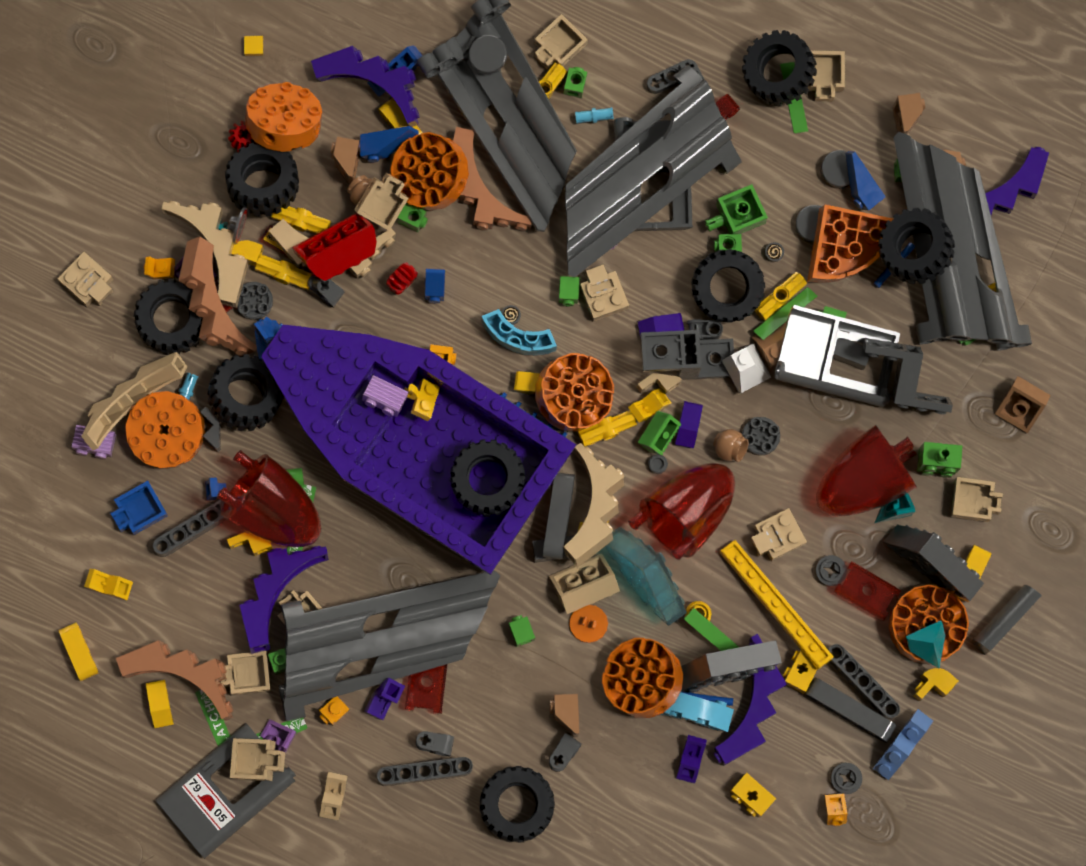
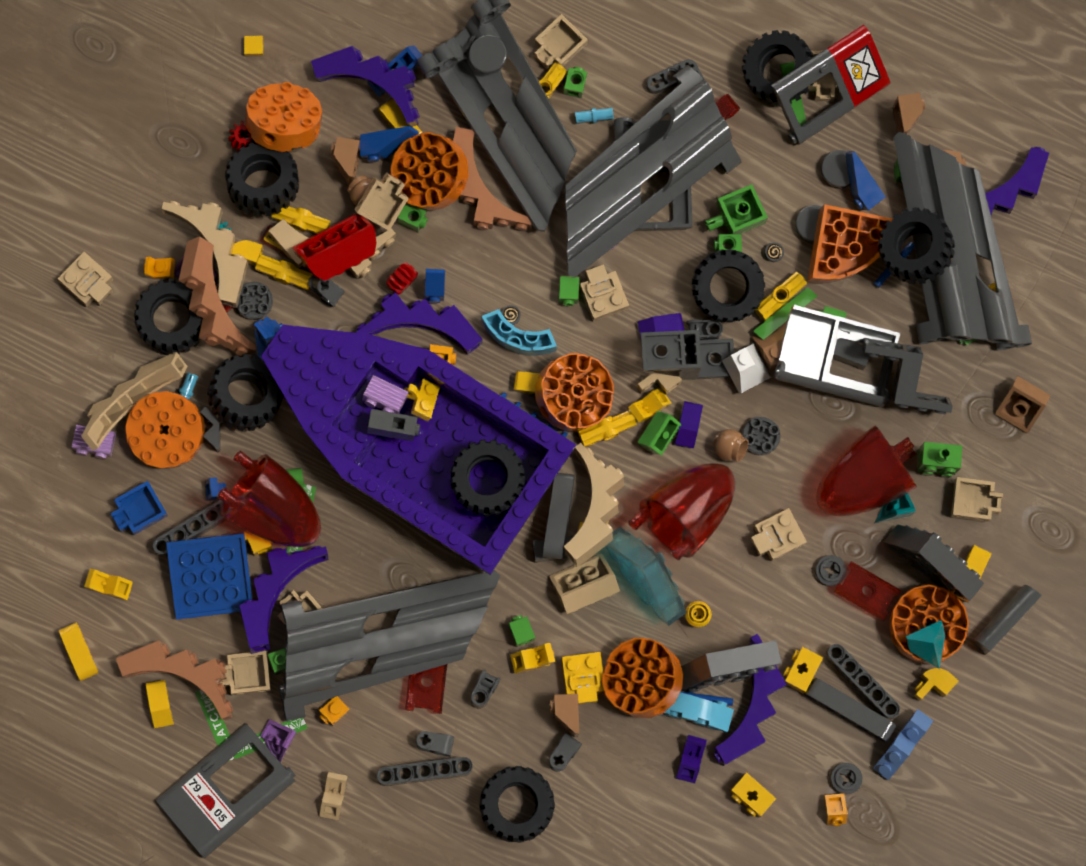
flat silver piece [228,207,247,245] -> none
tan piece [230,738,285,781] -> none
dark purple slope [364,678,405,720] -> none
orange piece [569,605,608,643] -> none
dark grey tile [648,454,668,474] -> none
bright green sticker [684,608,739,651] -> none
yellow tile [719,540,834,670] -> none
none -> blue plate [166,533,253,620]
none -> dark purple arch [356,293,483,355]
none -> dark grey brick [367,409,420,442]
none -> dark grey piece [471,670,501,709]
none -> yellow brick [510,643,555,674]
none -> yellow piece [561,652,605,705]
none -> piece [771,25,891,145]

